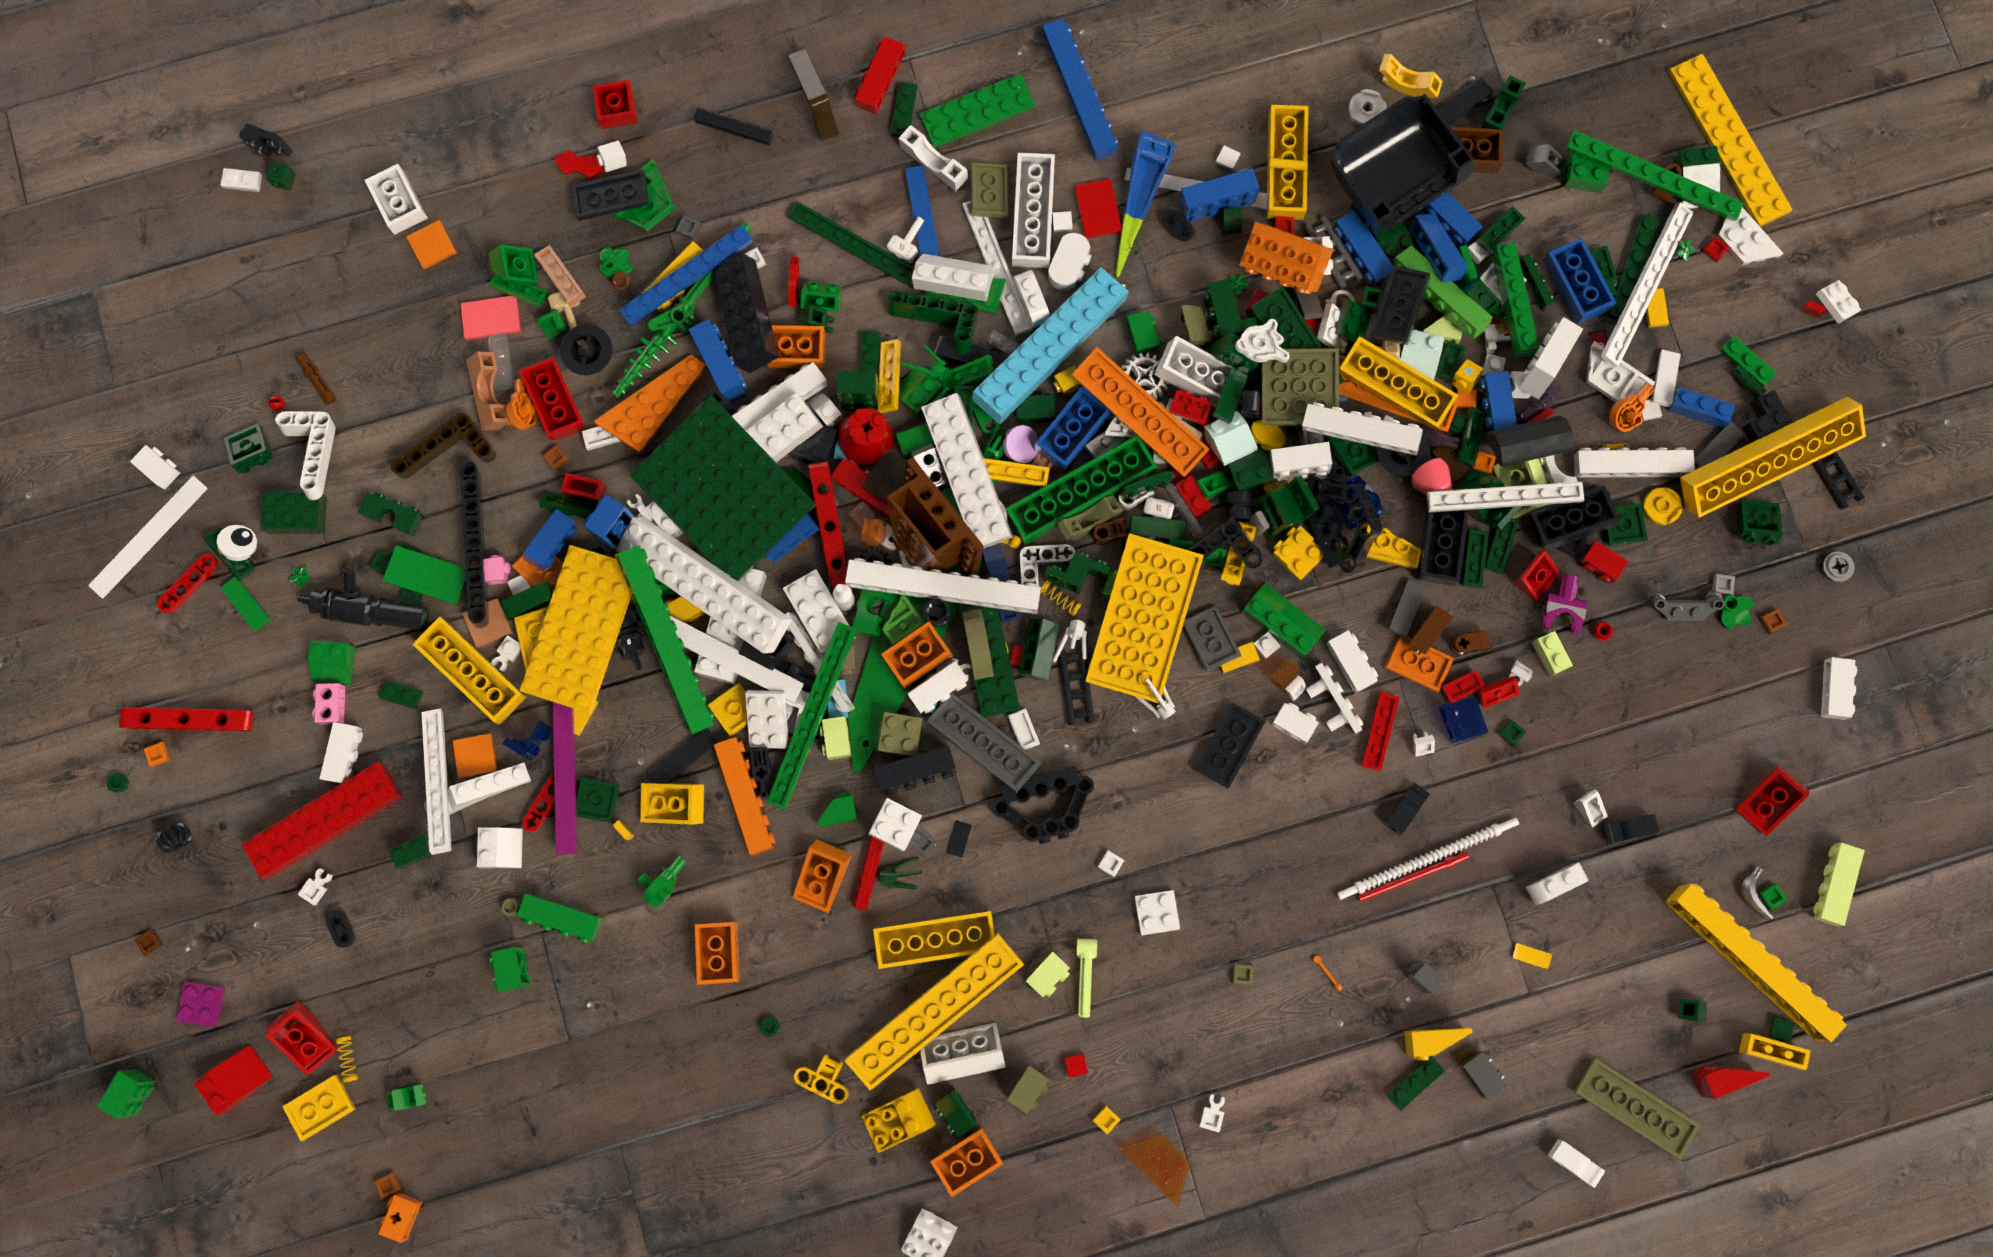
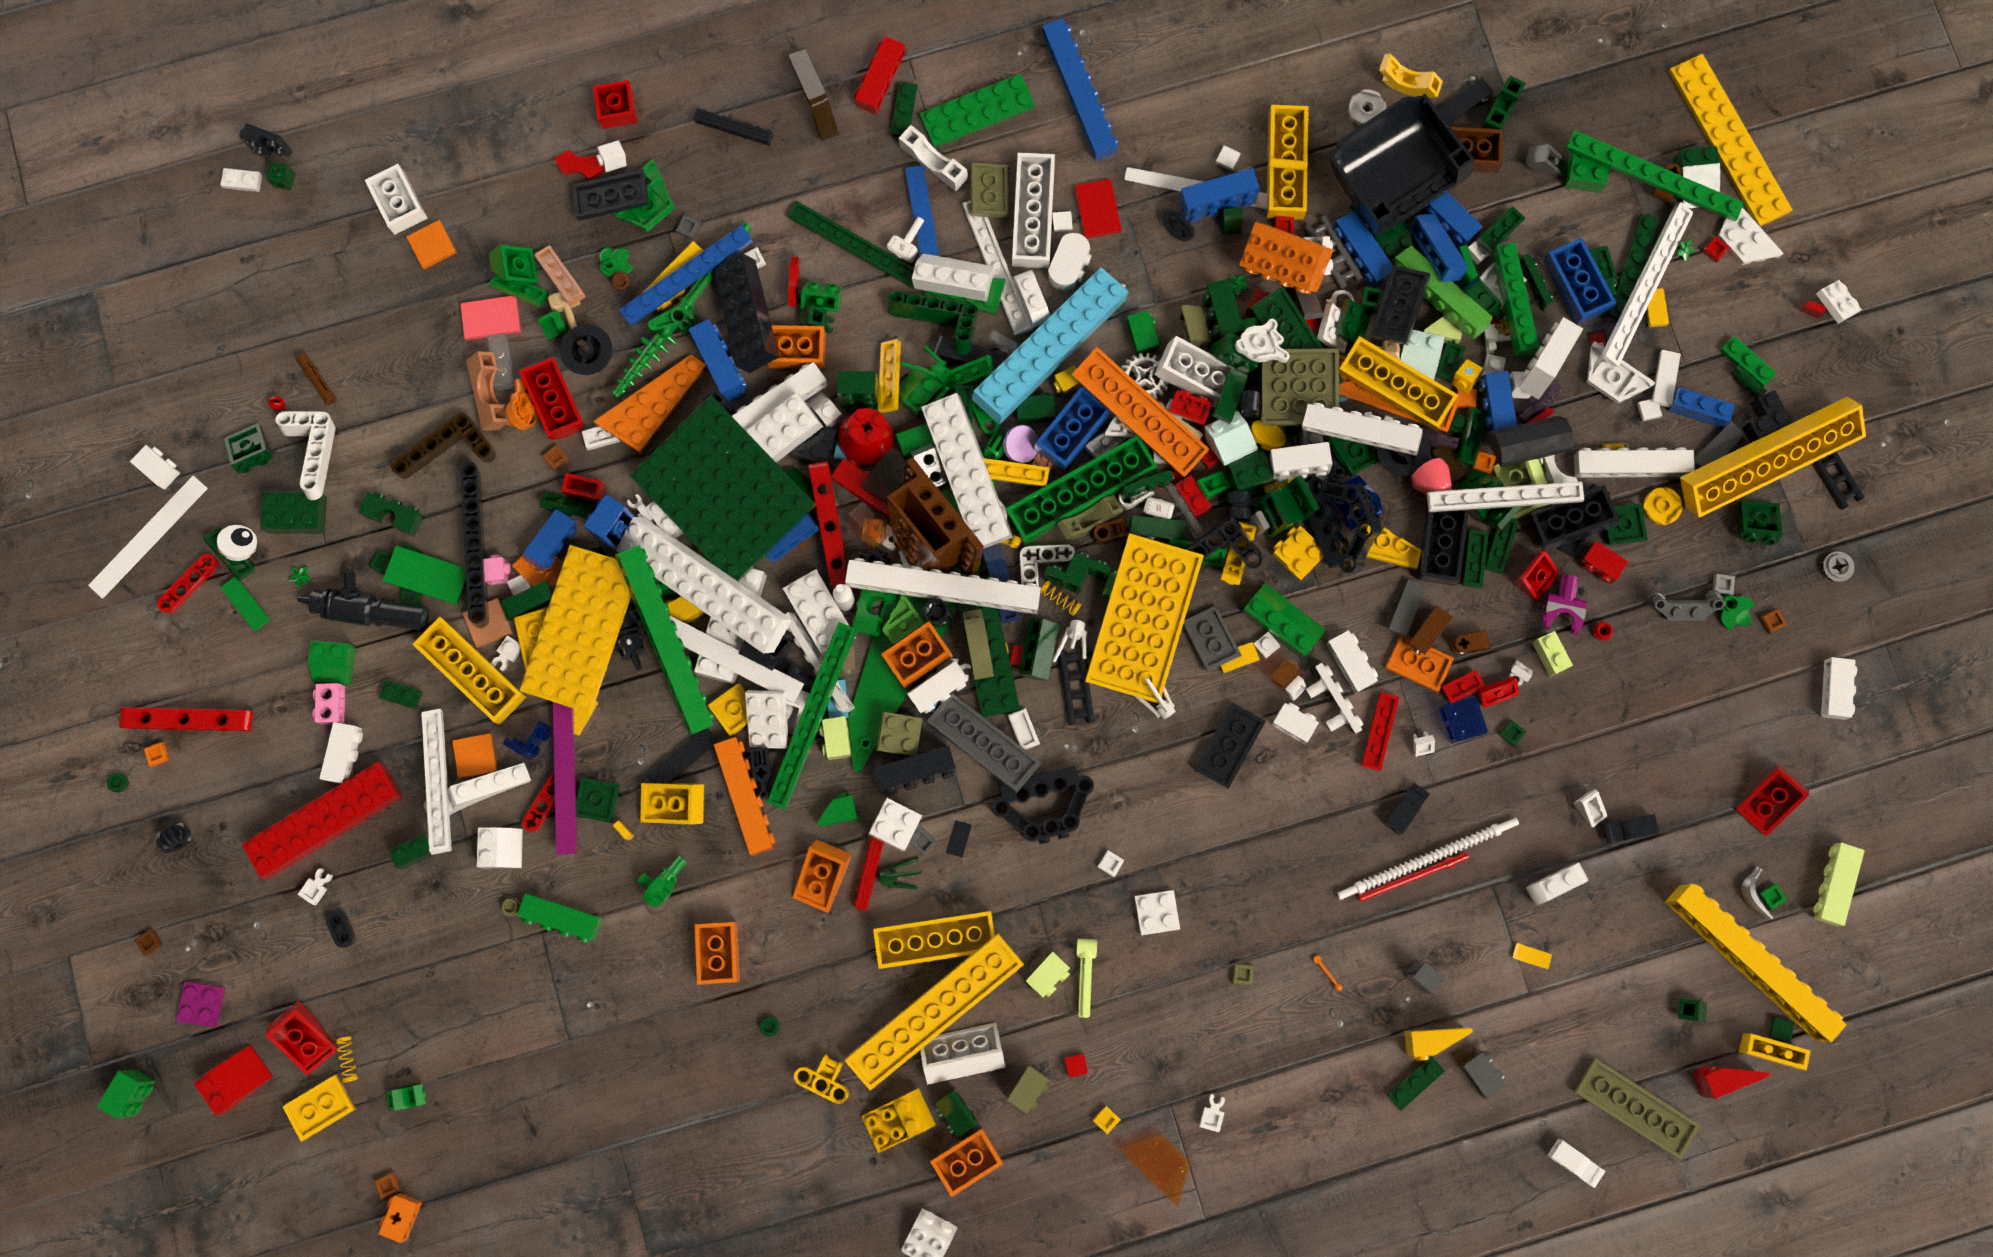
green brick [489,947,531,992] -> none
dark green plate [860,331,881,378] -> none
blue plate [1115,131,1175,278] -> none
orange pin [1609,382,1655,432] -> none

